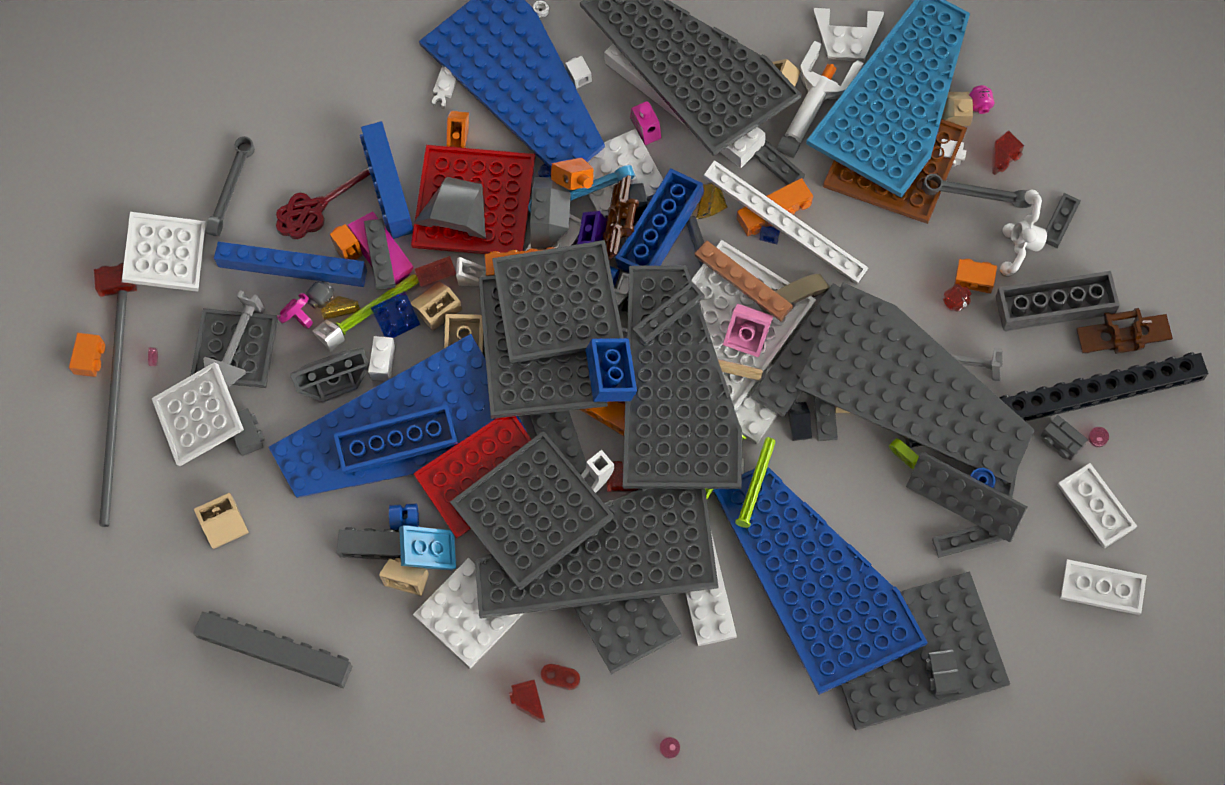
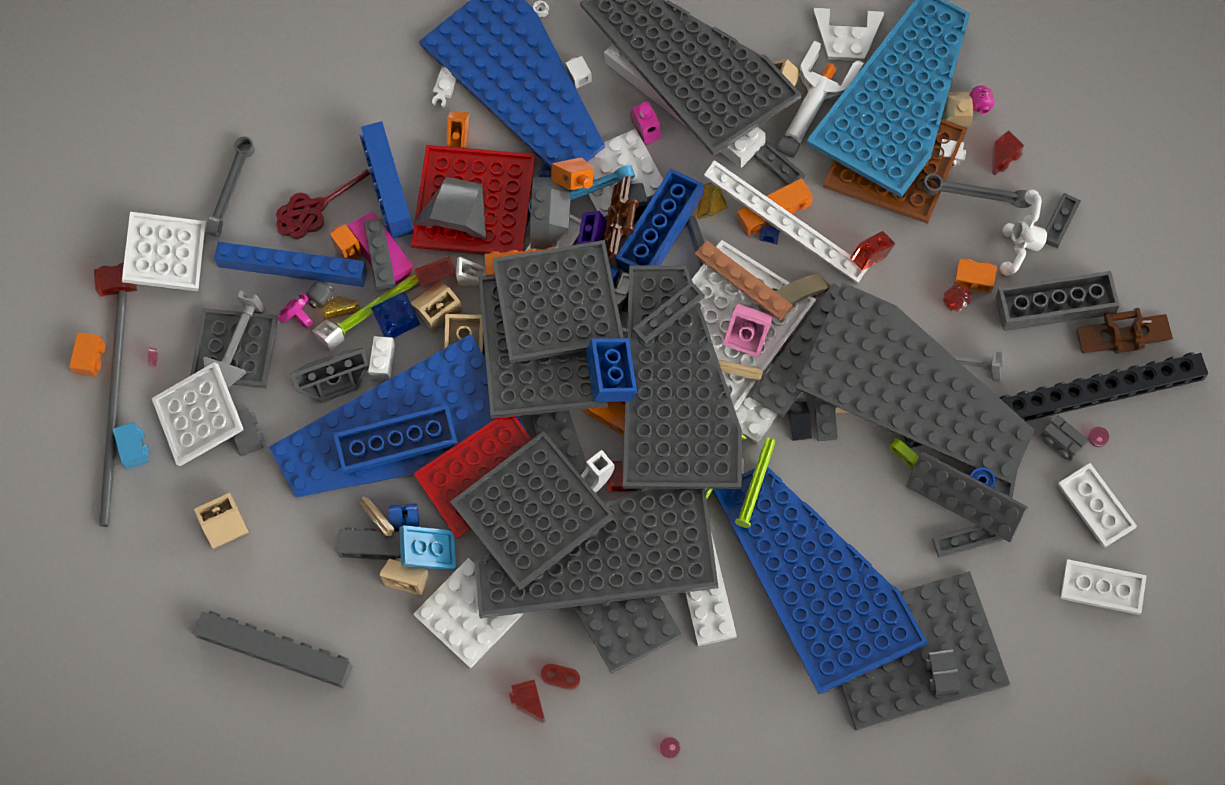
none -> dark azure brick [113,422,150,470]
none -> tan axle [359,496,394,537]
none -> clear red brick [850,231,896,271]

